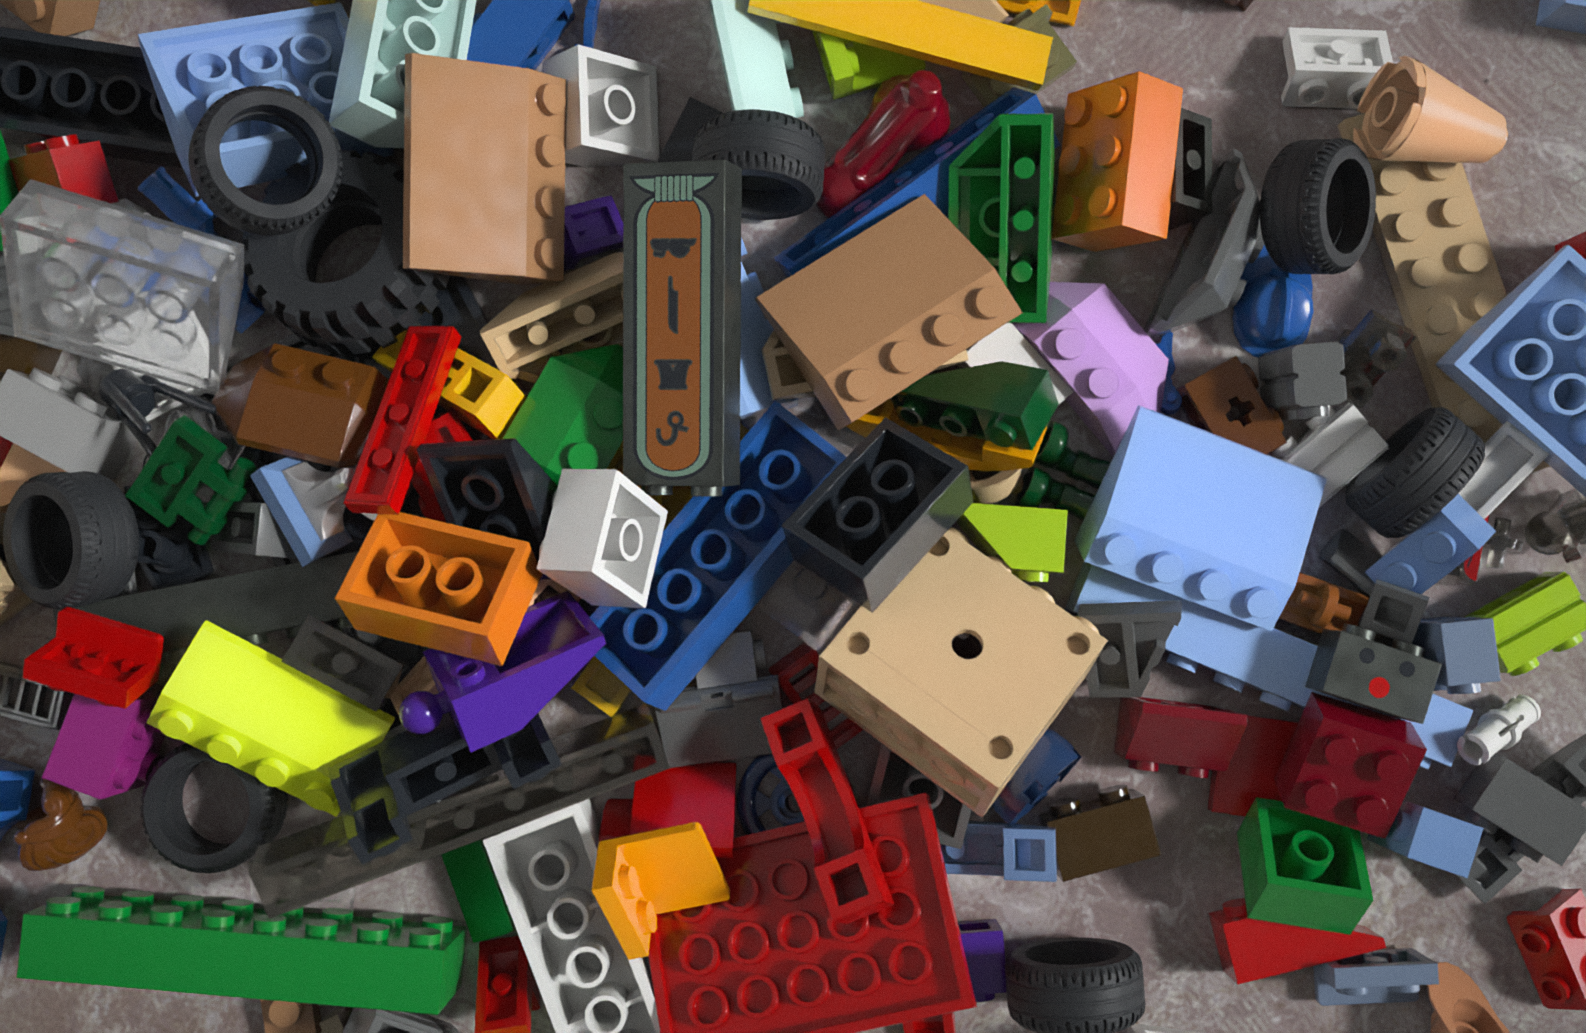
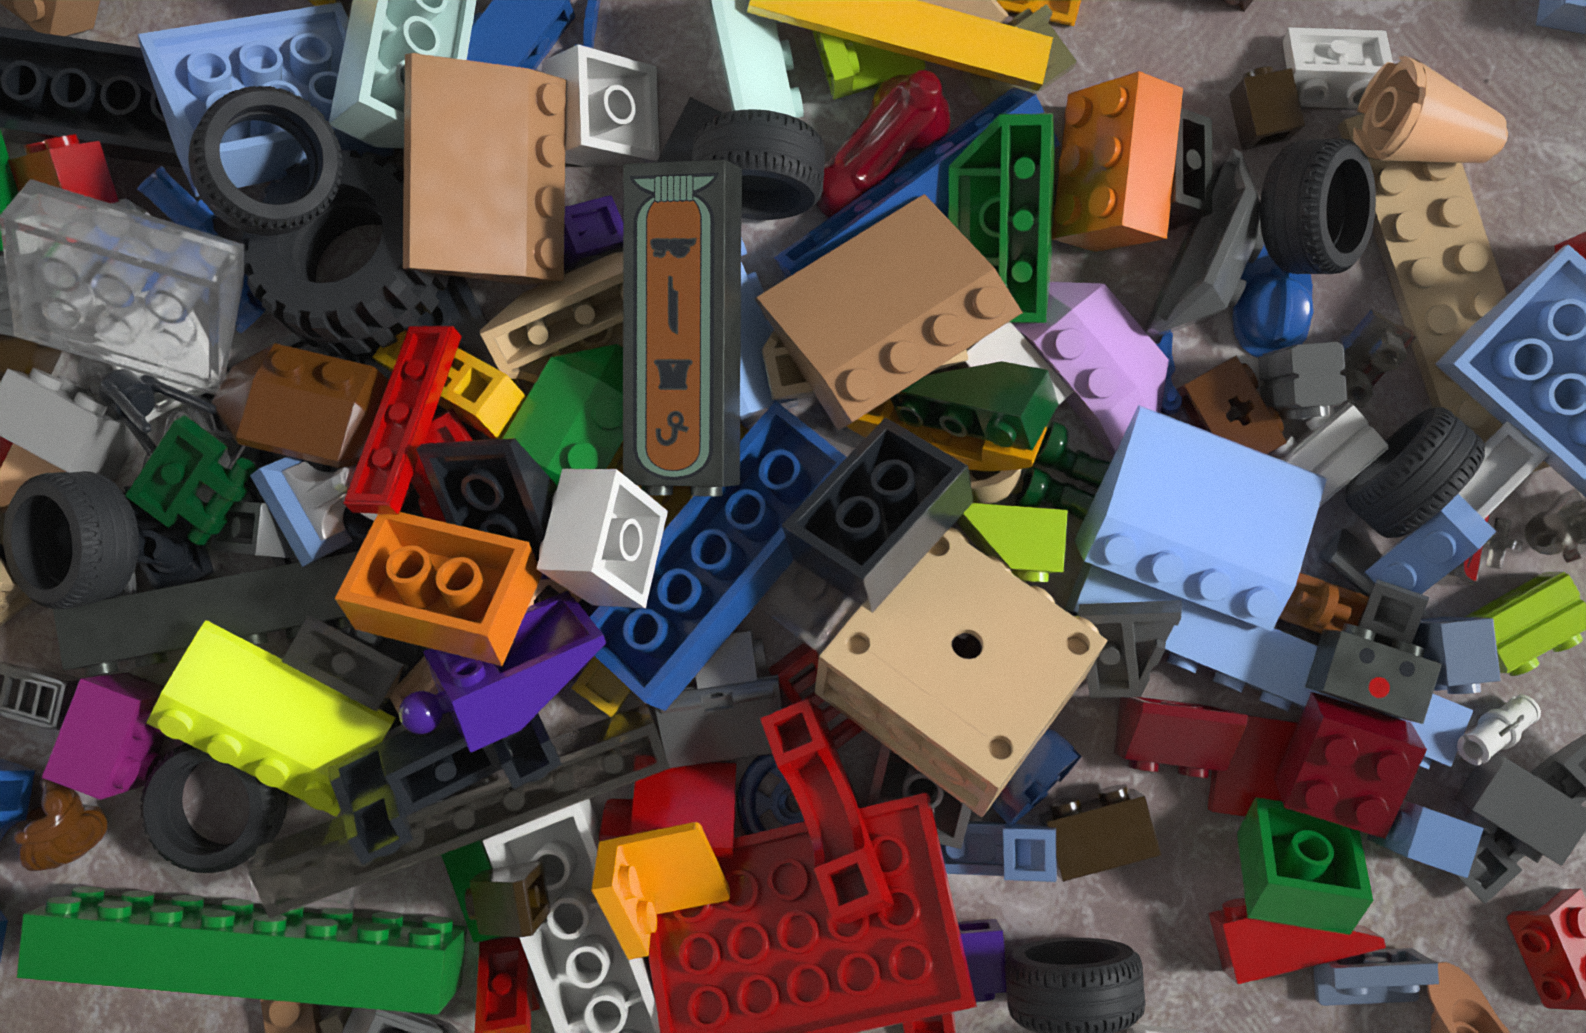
red bracket [23,606,164,709] -> none
none -> dark brown slope [465,860,551,938]
none -> dark brown brick [1229,66,1305,150]

